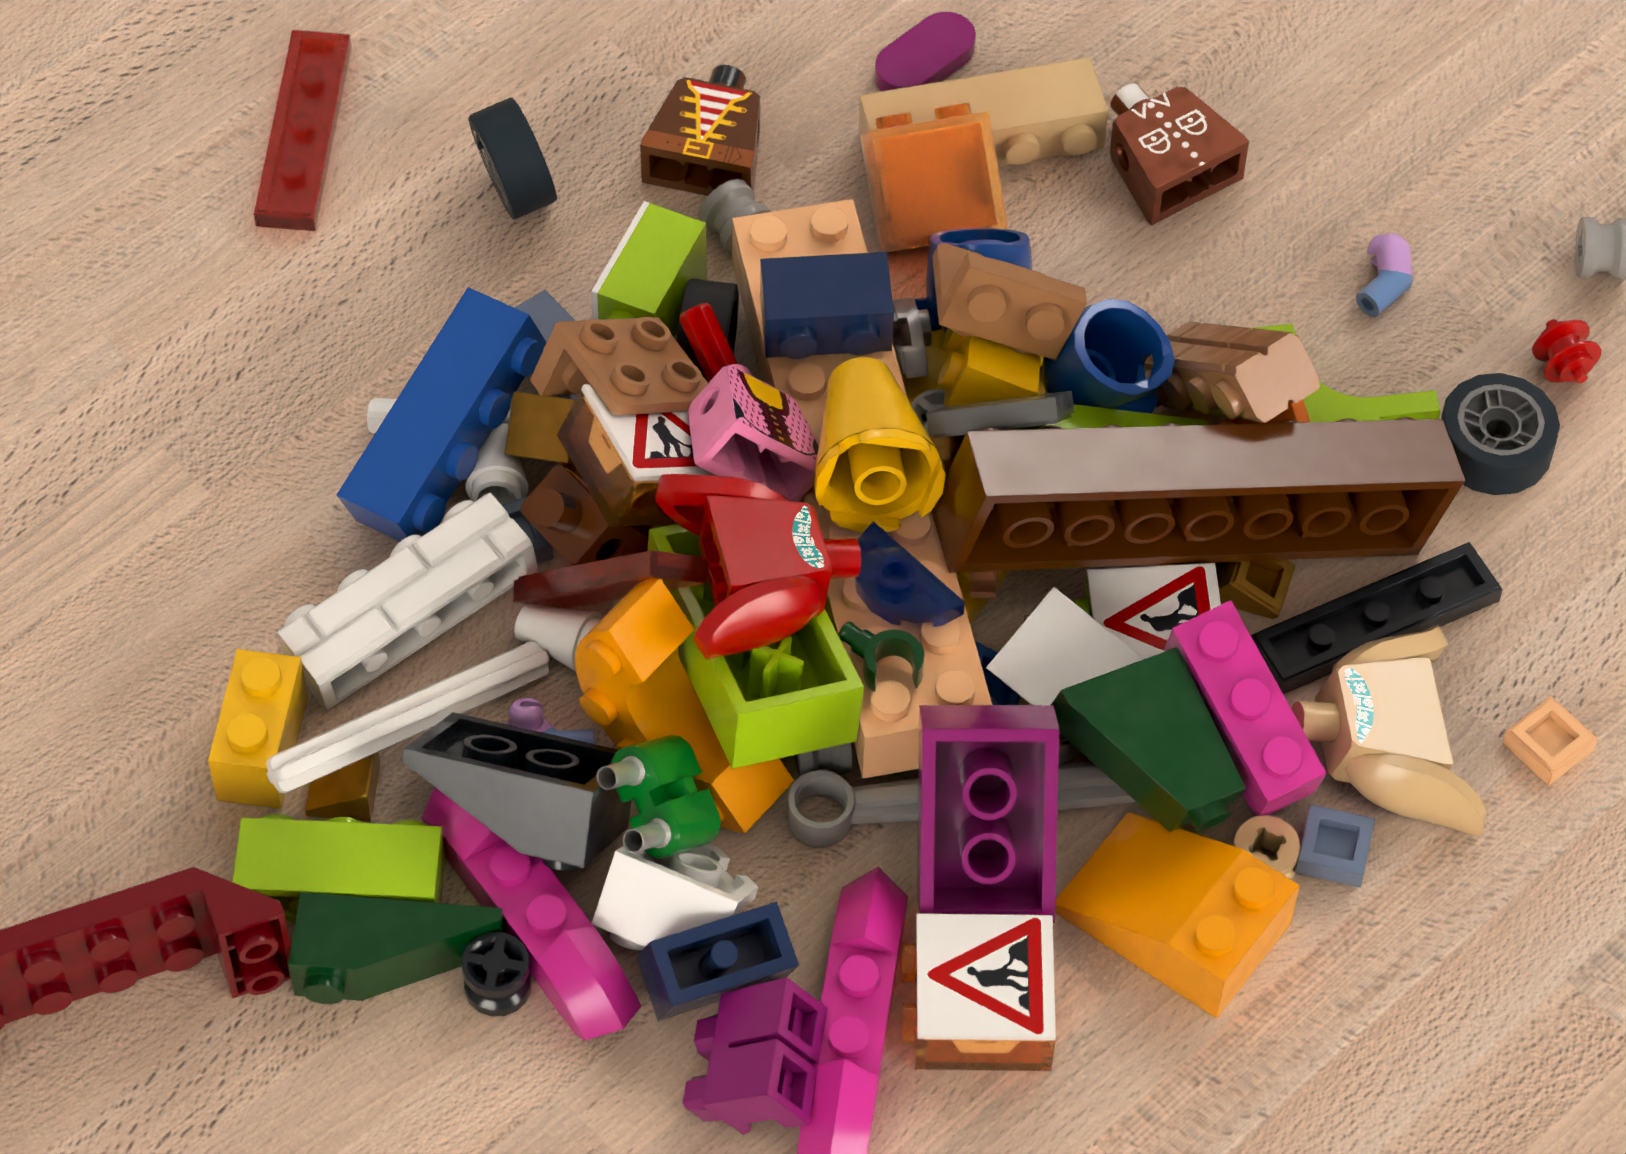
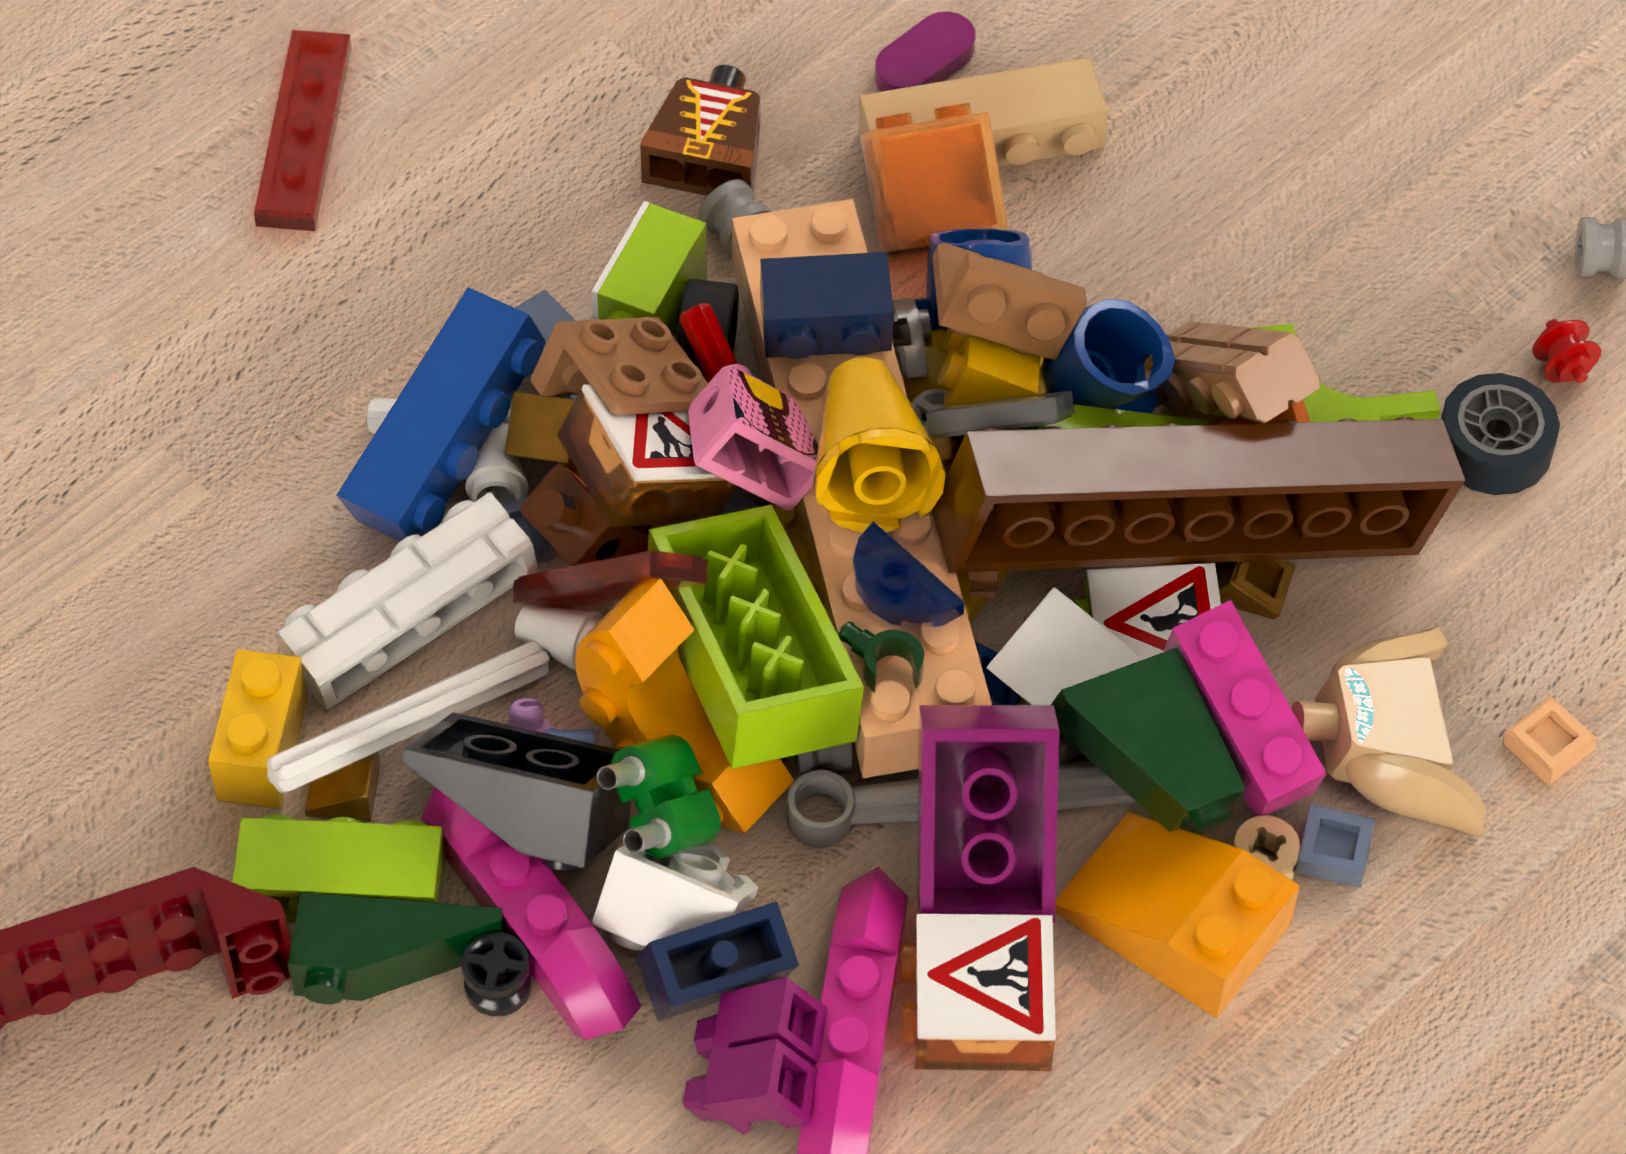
black wheel [468,97,557,219] -> none
red torso [655,474,861,660] -> none
copper torso [1110,83,1249,226] -> none
black tile [1251,542,1503,694] -> none
arm [1356,233,1413,317] -> none

